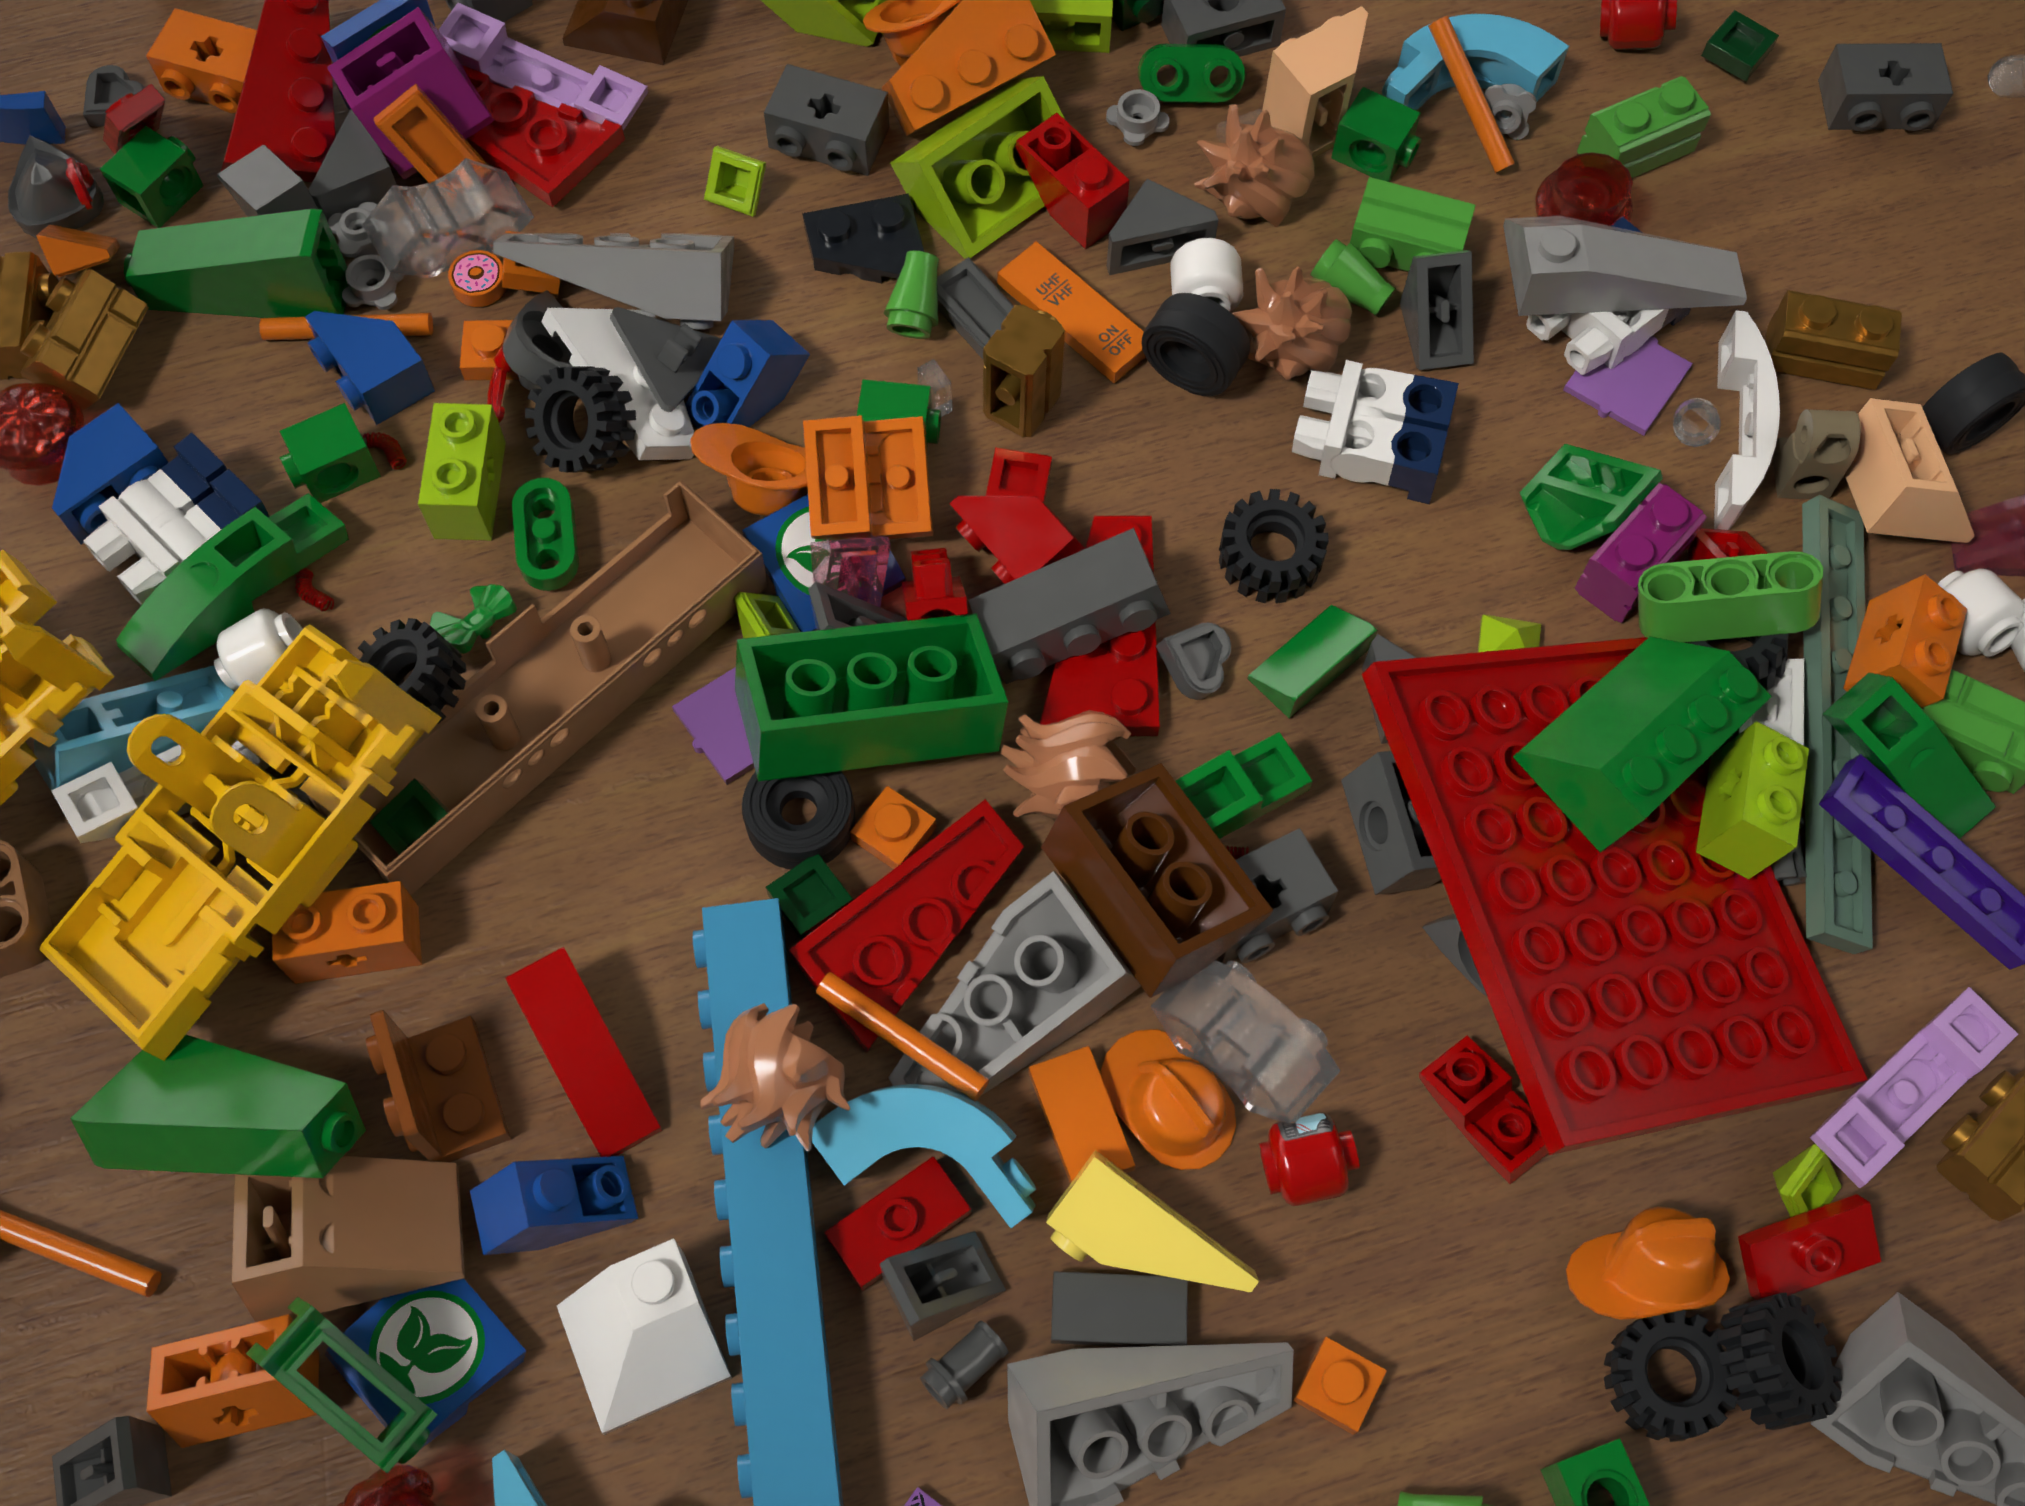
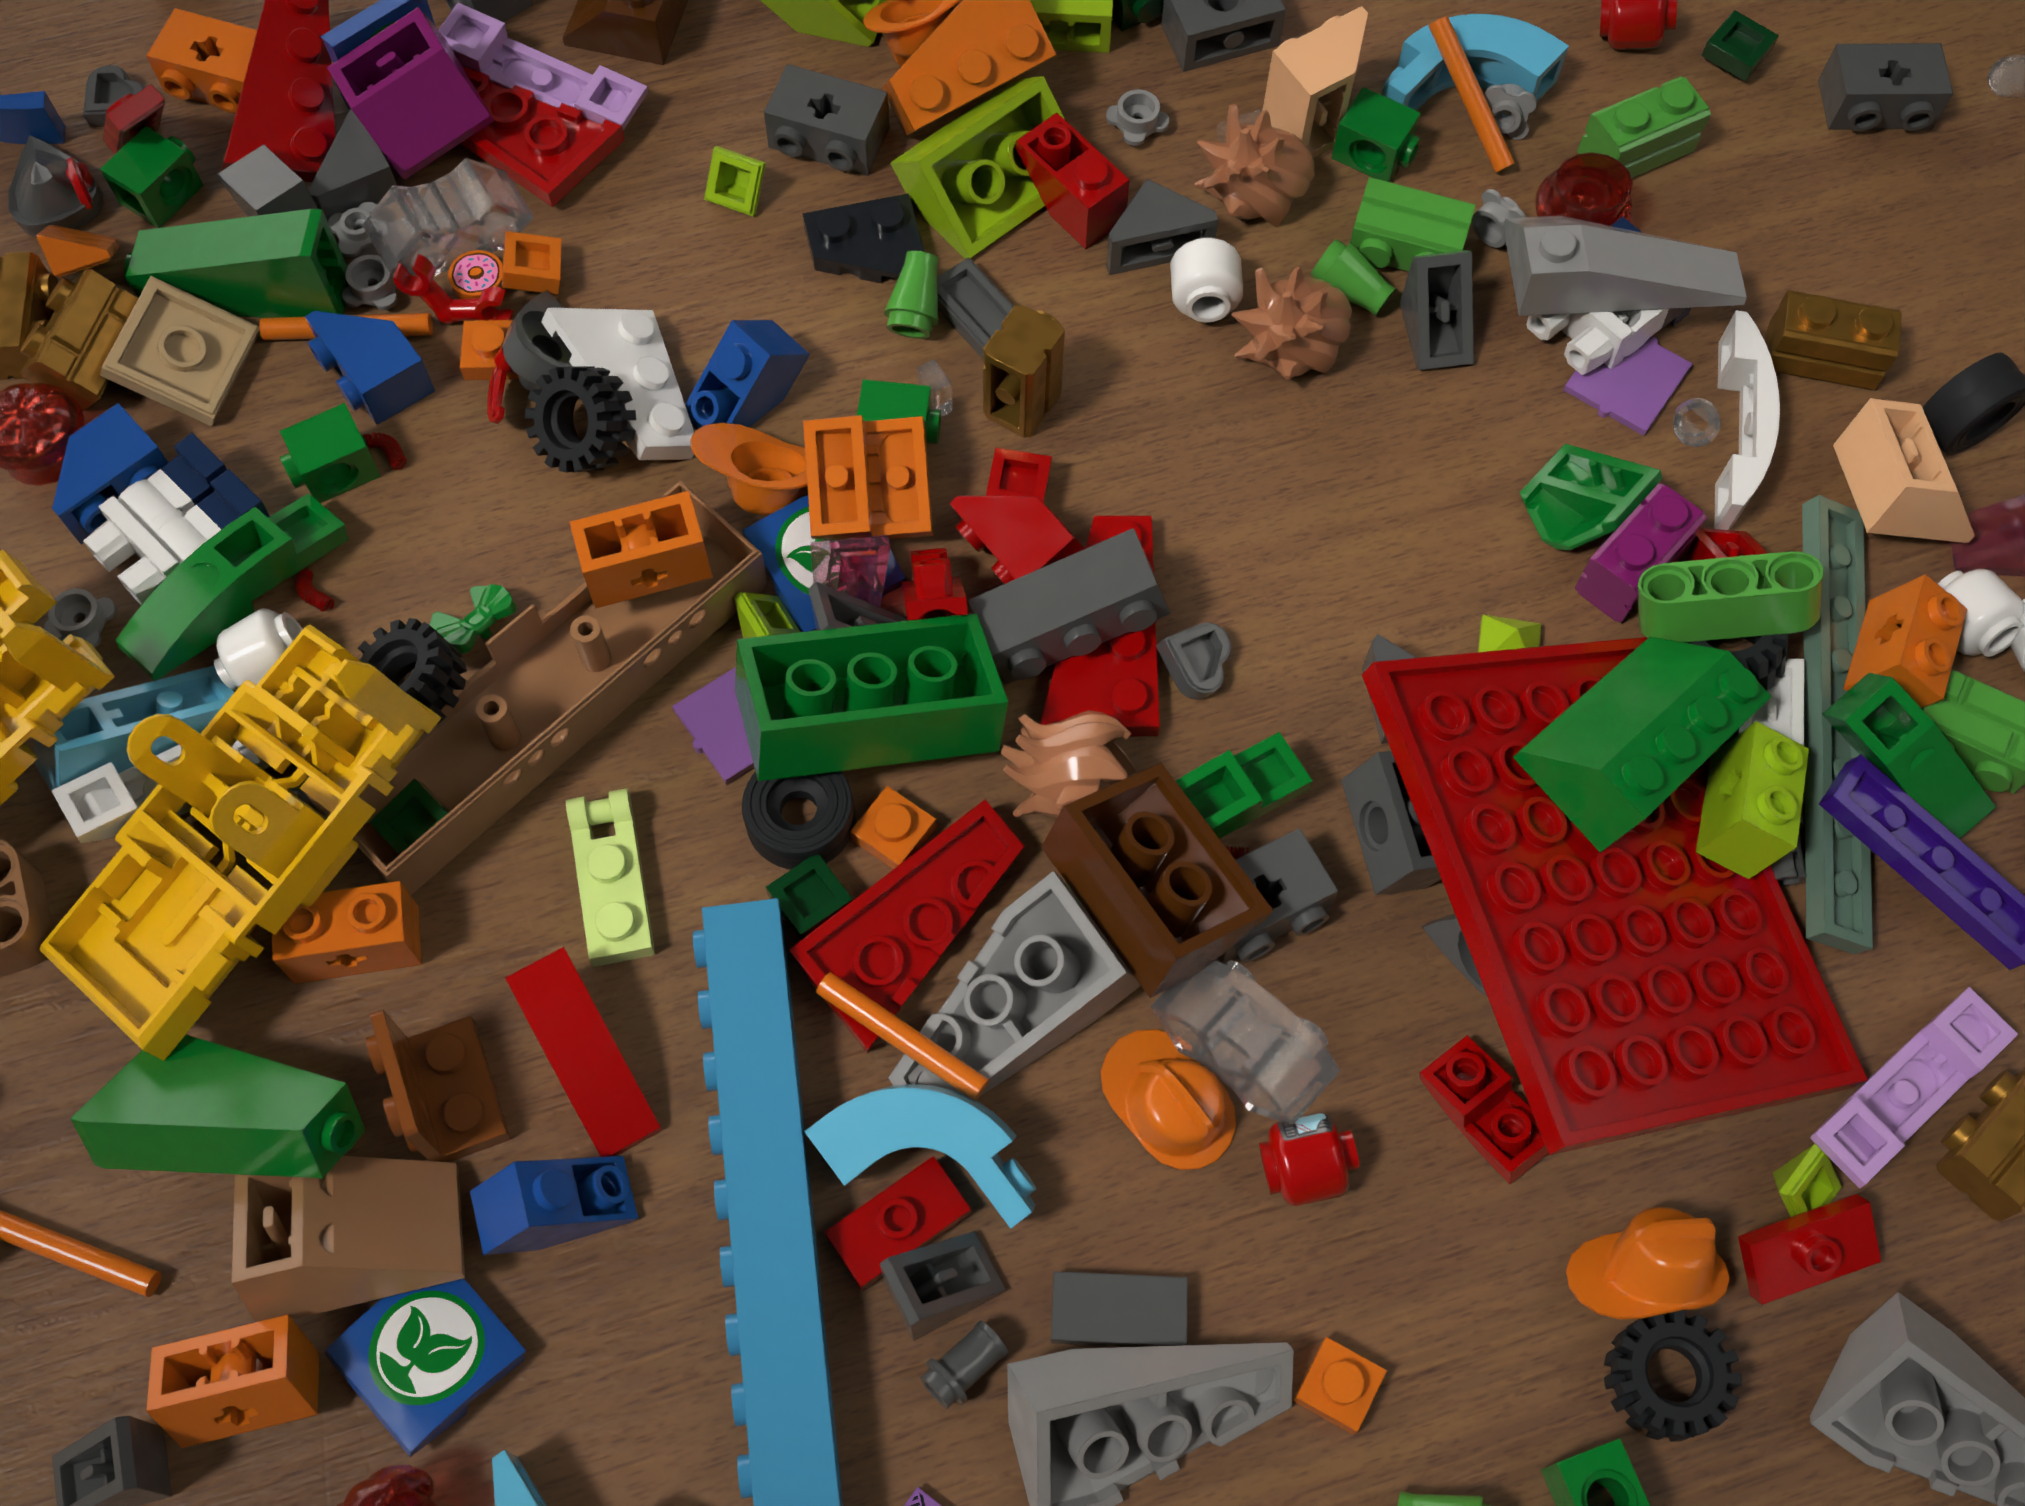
green window [246,1296,438,1474] -> none
orange tile [374,83,492,207] -> none
lime brick [418,403,506,541] -> none
light grey wedge [493,233,734,329] -> none
green plate [512,478,579,591] -> none
white slope [557,1238,732,1435] -> none
dark grey piece [610,307,722,412] -> none
nougat hair [700,1003,851,1151] -> none
orange tile [997,241,1146,383] -> none
orange tile [1028,1046,1136,1184] -> none
light yellow slope [1046,1150,1259,1292] -> none
green plate [1138,44,1245,103] -> none
black tyre [1141,293,1250,396] -> none
black tyre [1219,489,1329,604] -> none
green slope [1247,605,1378,719] -> none
white hips [1292,360,1459,504] -> none
black tyre [1717,1293,1842,1430] -> none
dark tan leg [1772,409,1861,499] -> none
none -> light grey plate [44,588,117,648]
none -> tan tile [100,276,260,426]
none -> red arm [393,254,514,324]
none -> yellowish green plate [566,788,655,967]
none -> orange brick [569,491,713,609]
none -> light grey plate [1471,189,1526,248]

